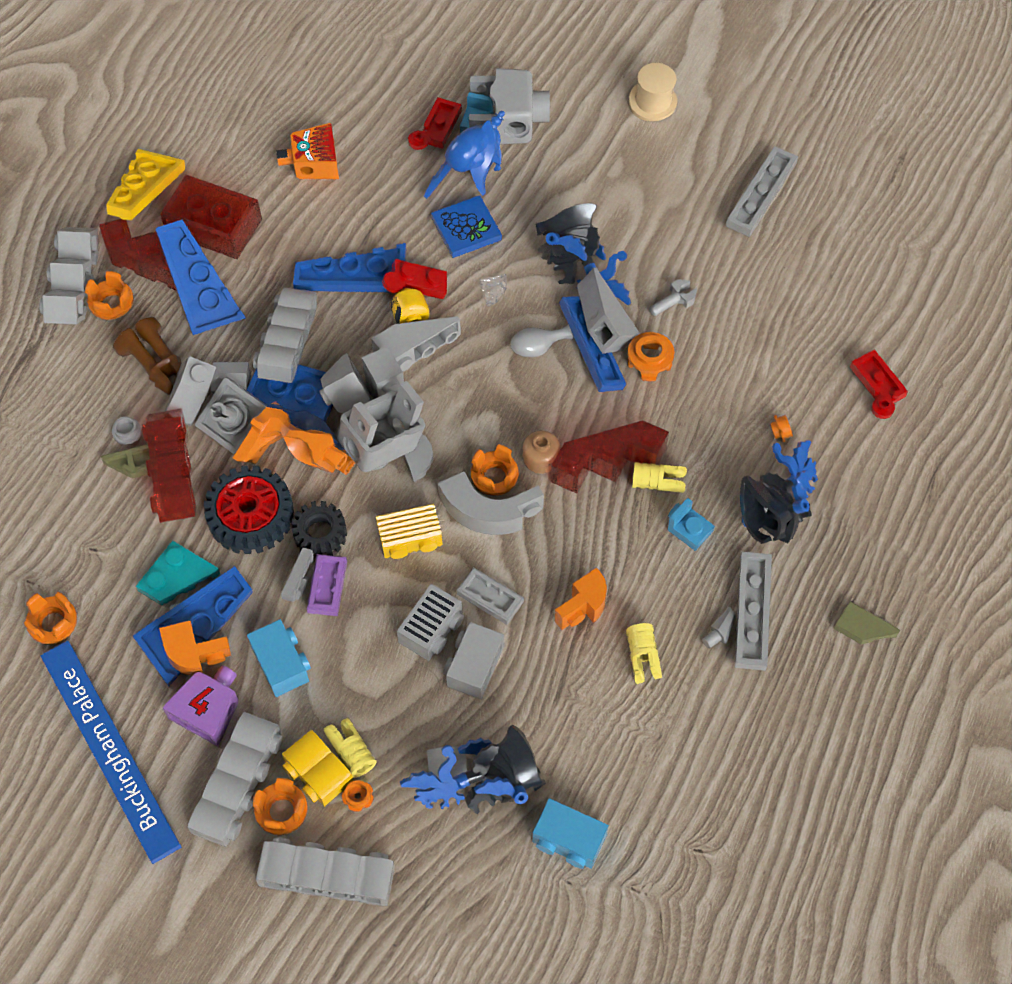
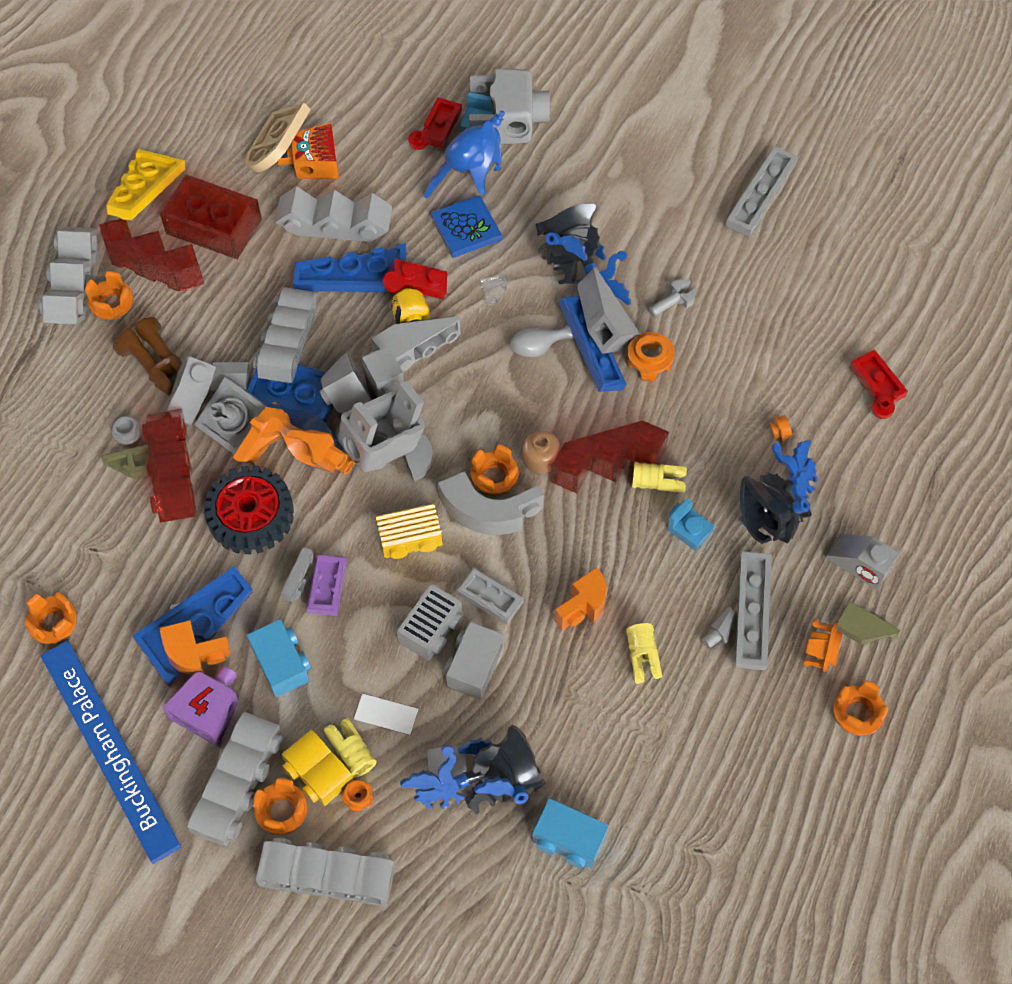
teal wing [136,540,220,606] -> none
blue wing [155,220,246,335] -> none
black tyre [291,501,347,557] -> none
tan piece [629,63,677,121] -> none
none -> tan tile [245,102,311,173]
none -> light grey brick [275,186,392,242]
none -> white sticker [354,694,418,734]
none -> orange piece [803,619,843,673]
none -> light grey slope [826,534,900,590]
none -> orange piece [833,680,888,736]

